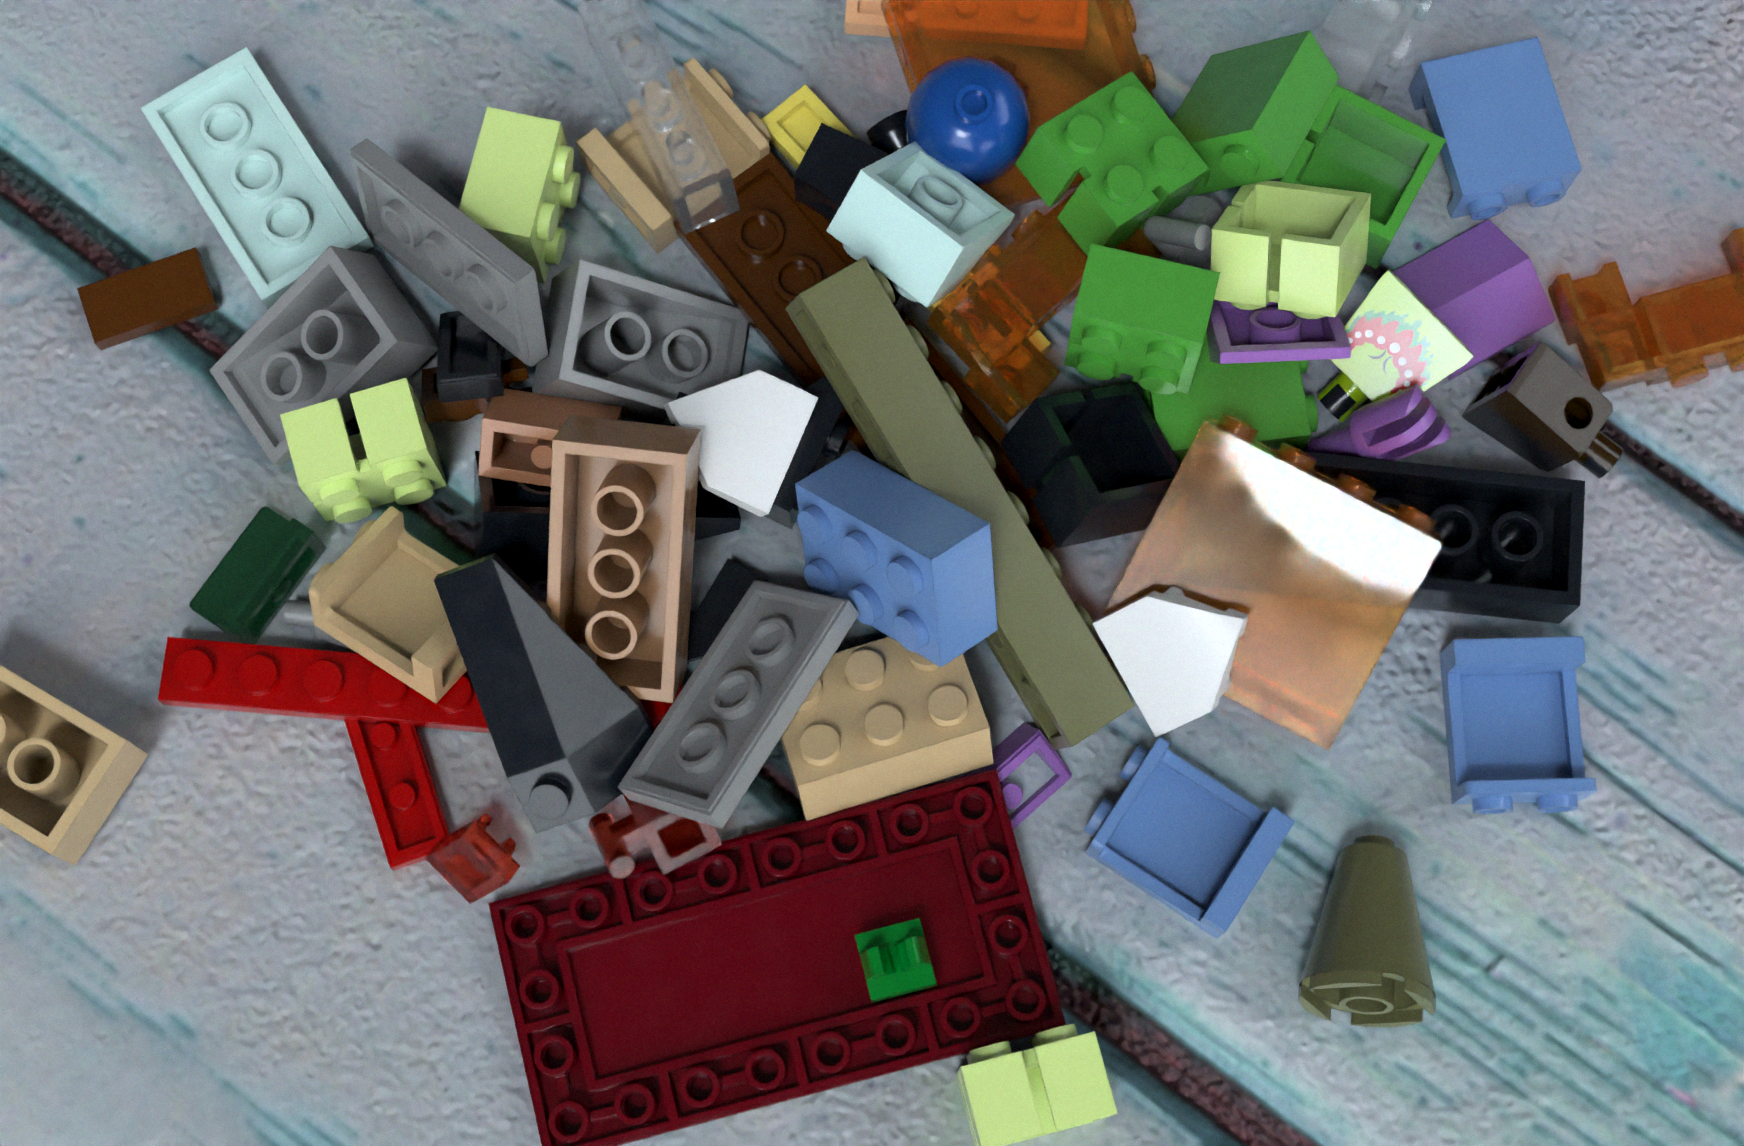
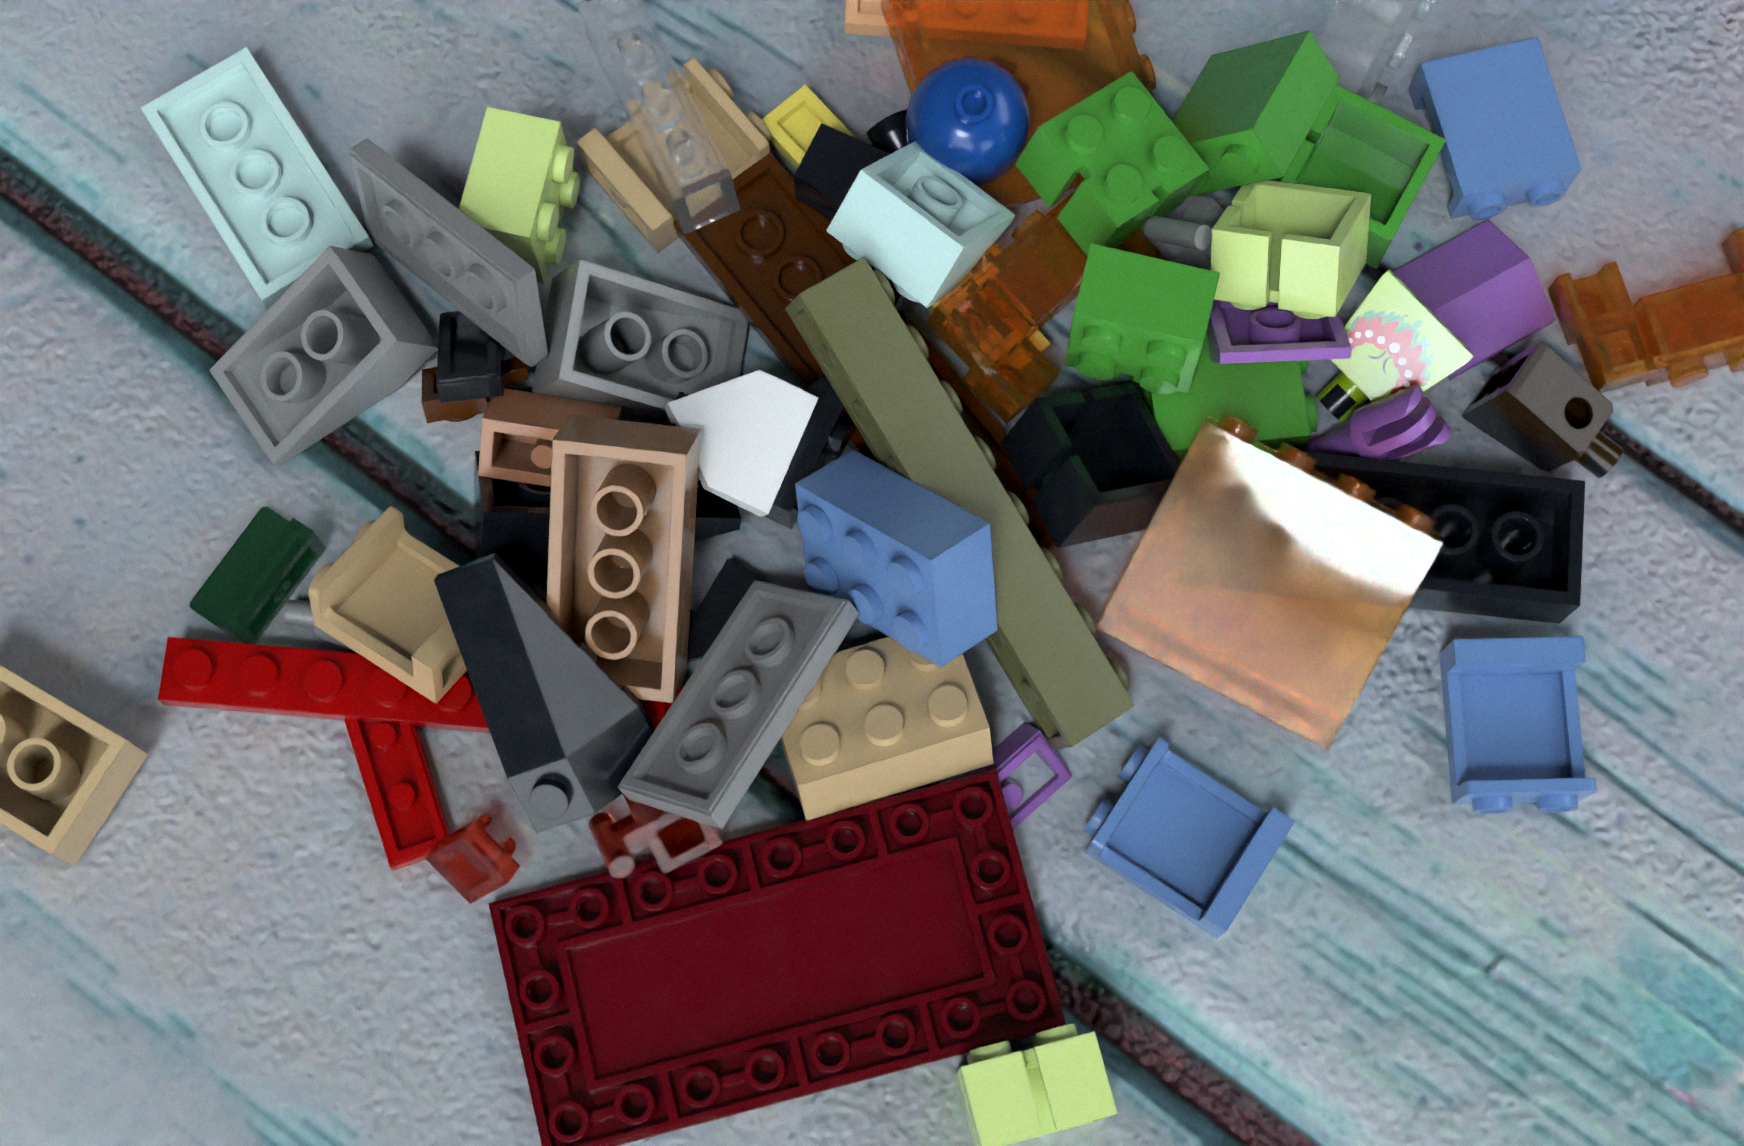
reddish brown tile [77,247,219,350] -> none
yellowish green piece [280,378,447,523] -> none
green tile [855,918,937,1003] -> none
white slope [1092,586,1249,737] -> none
olive cone [1298,835,1436,1028] -> none

